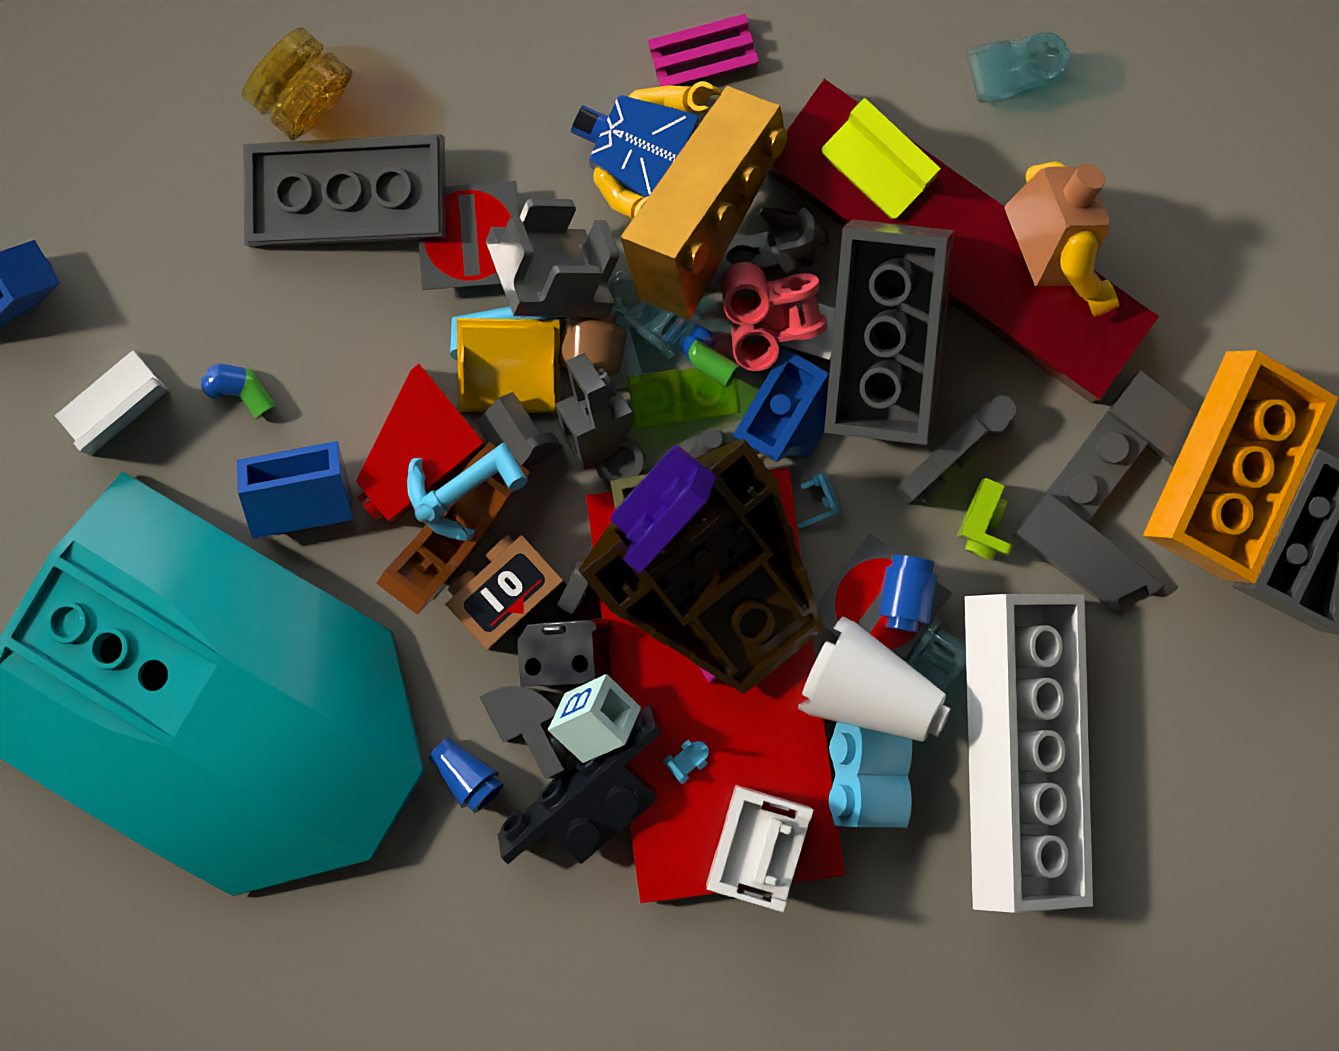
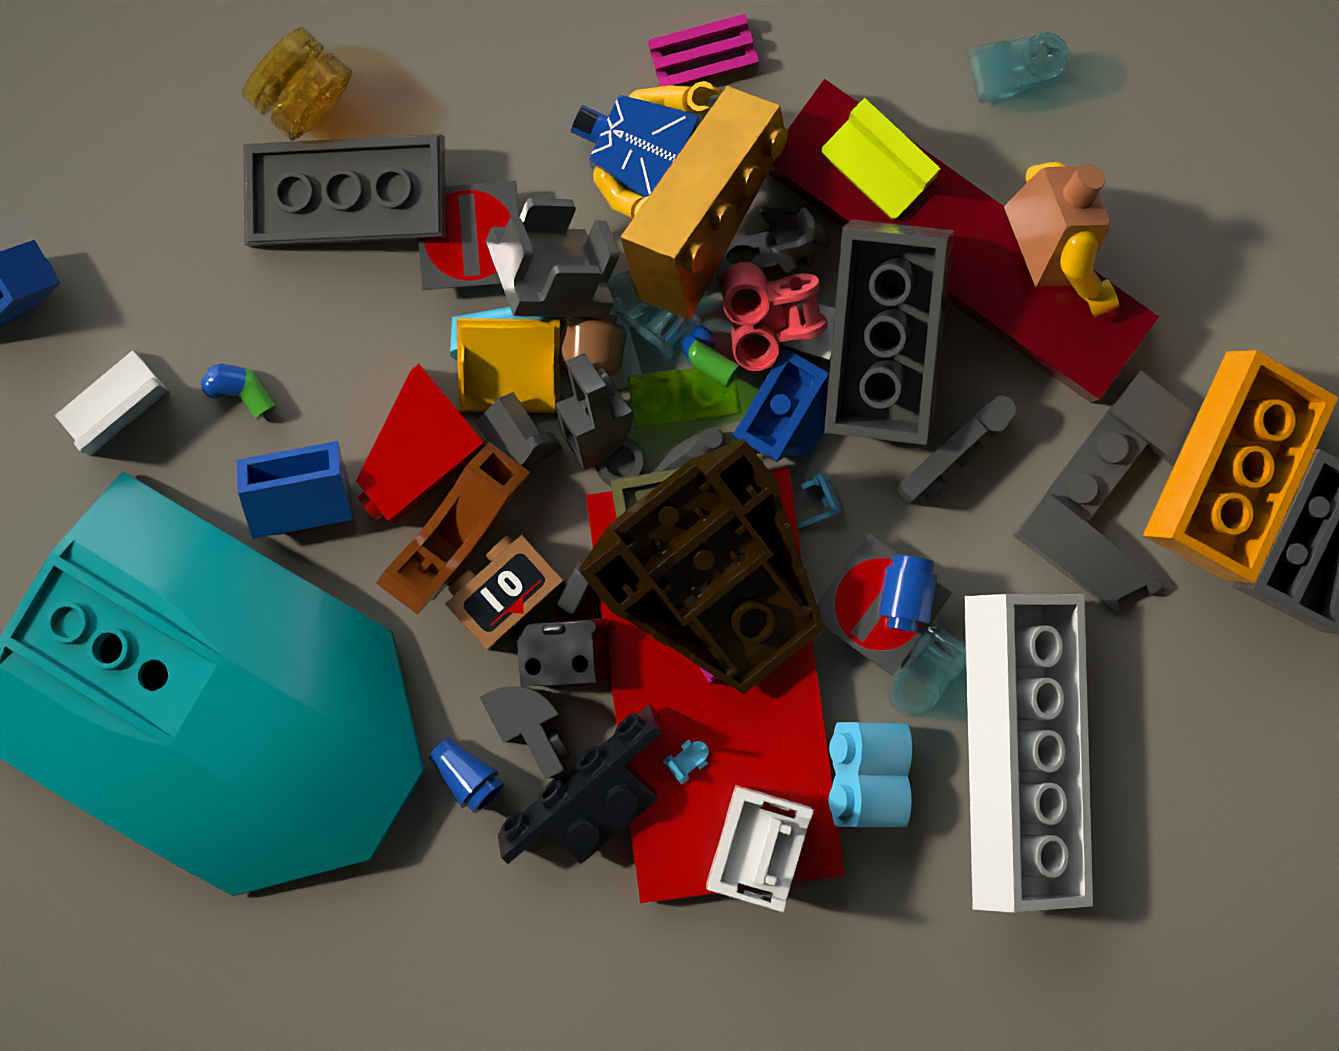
medium azure piece [407,442,528,541] -> none
light aqua brick [548,674,641,763] -> none
dark purple bracket [611,445,716,573] -> none
white cone [798,617,951,742] -> none
lime bracket [956,478,1013,561] -> none

